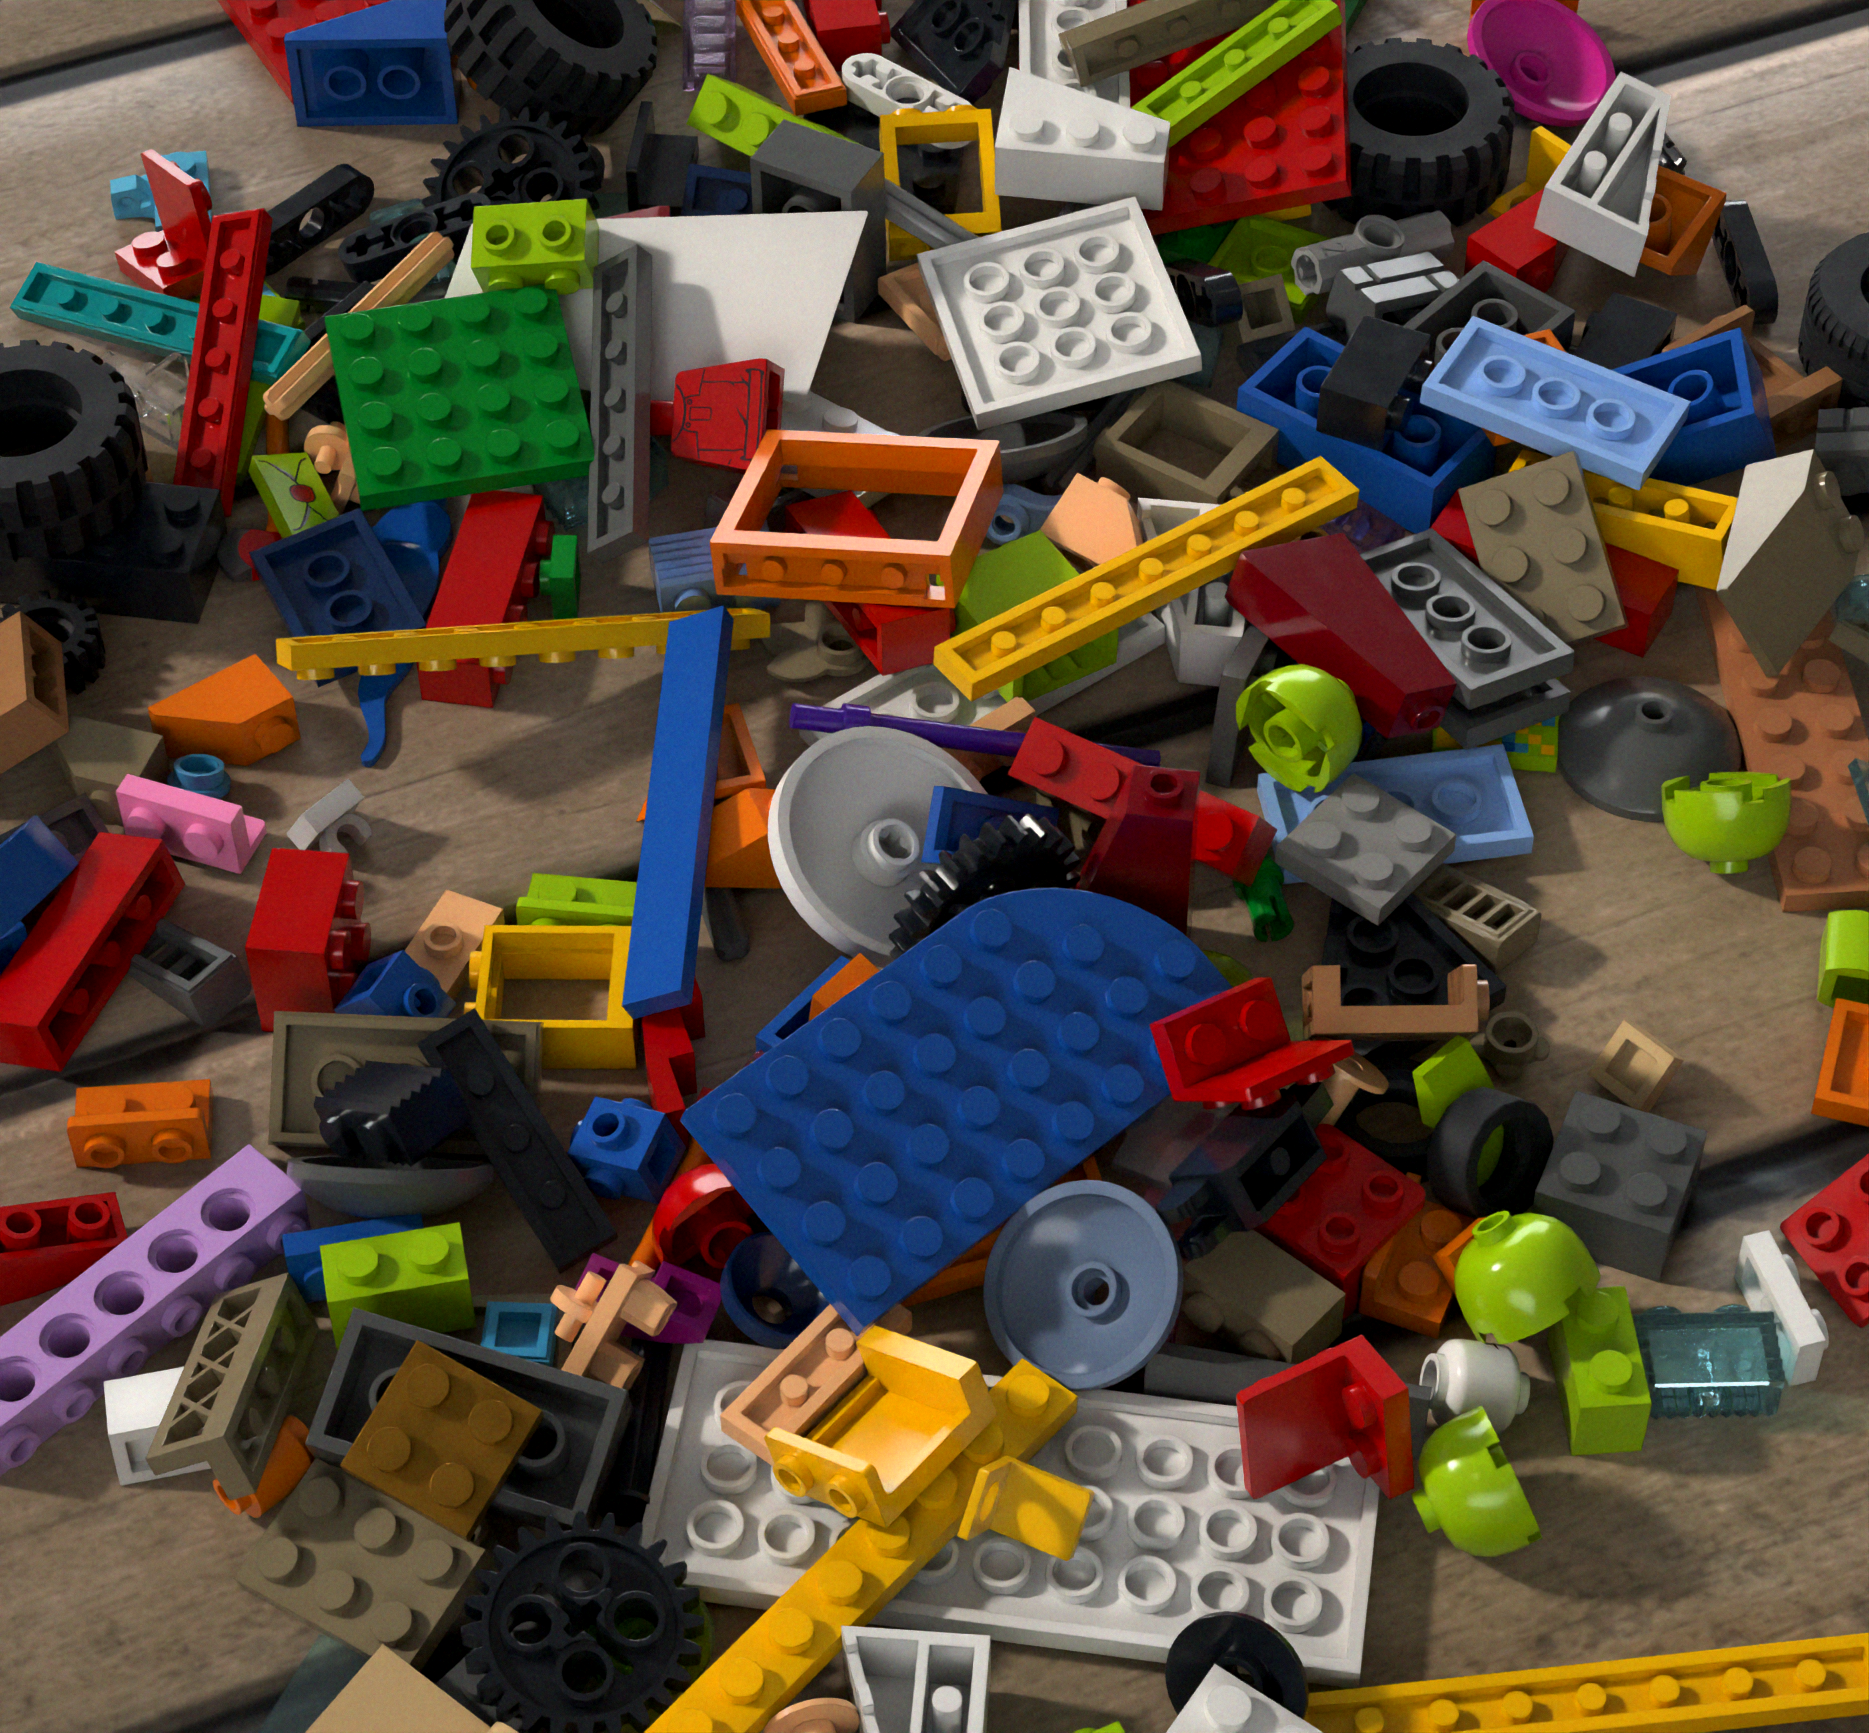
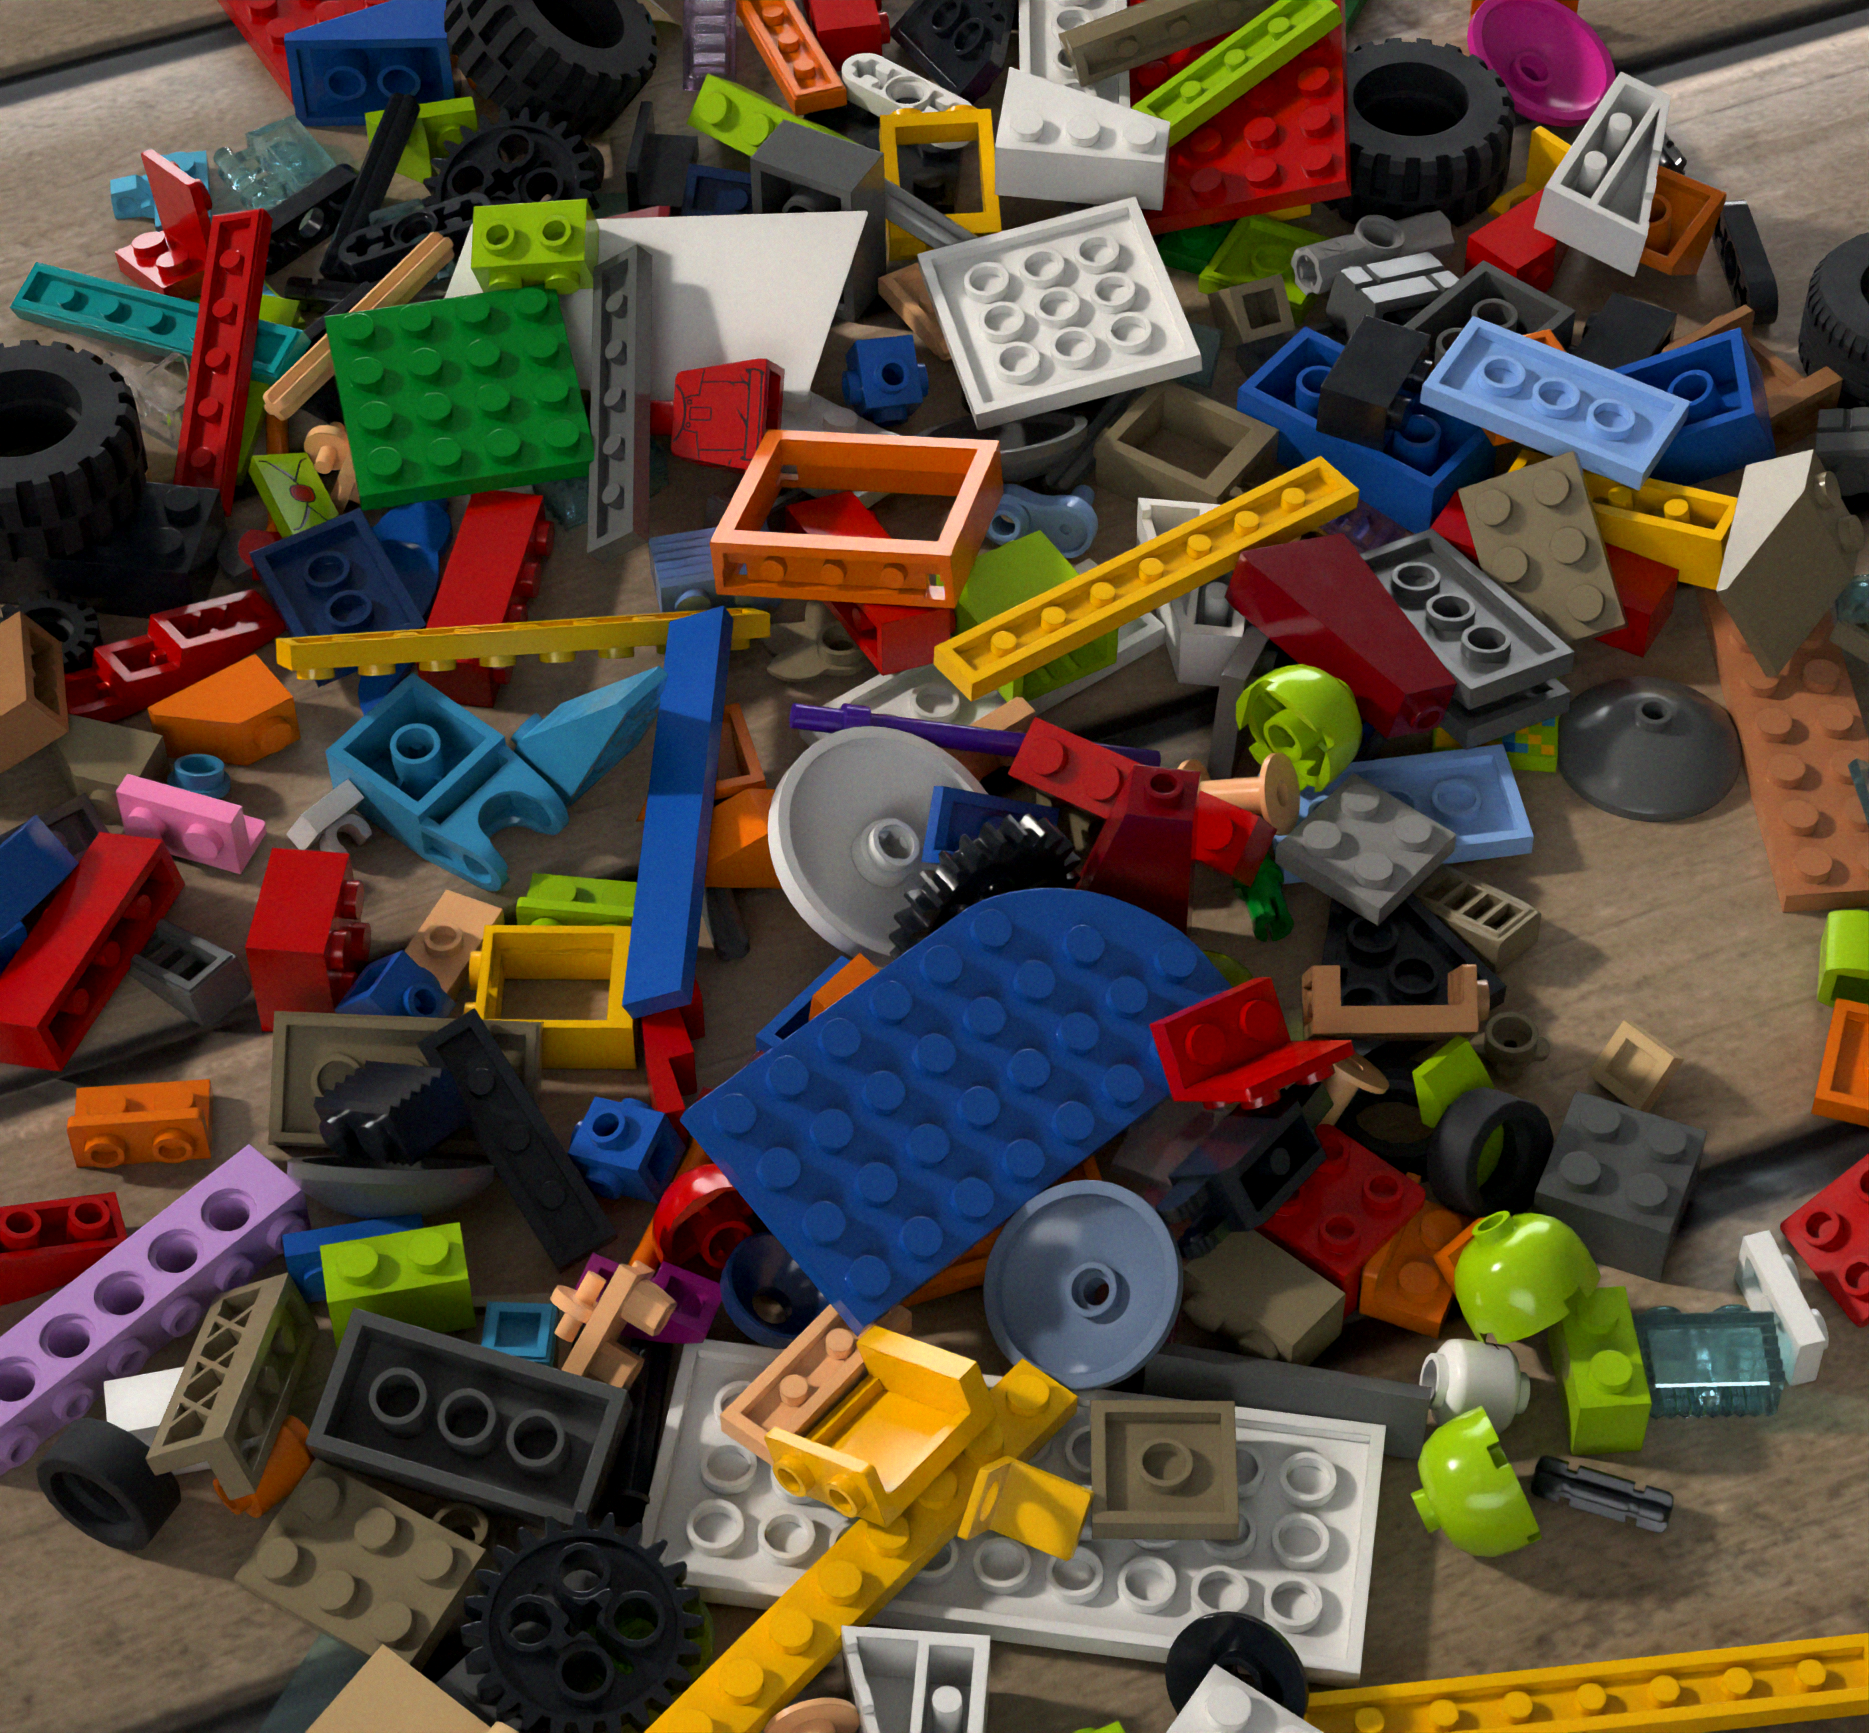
pearl gold plate [340,1340,544,1542] -> none
green plate [540,535,582,620] -> none
light nougat slope [1039,473,1145,572] -> none
black beam [1164,258,1243,328] -> none
red bracket [1236,1334,1415,1500] -> none
lime cylinder [1661,772,1792,874] -> none
none -> black tyre [36,1417,181,1551]
none -> red slope [64,589,285,723]
none -> clear light blue plate [213,115,337,211]
none -> black axle [319,92,421,282]
none -> dark azure brick [325,673,569,892]
none -> lime slope [364,96,478,184]
none -> dark azure wedge [511,666,668,810]
none -> blue brick [841,334,929,428]
none -> dark tan plate [1090,1400,1239,1540]
none -> light nougat piece [1178,753,1300,836]
none -> black axle [1531,1455,1674,1533]

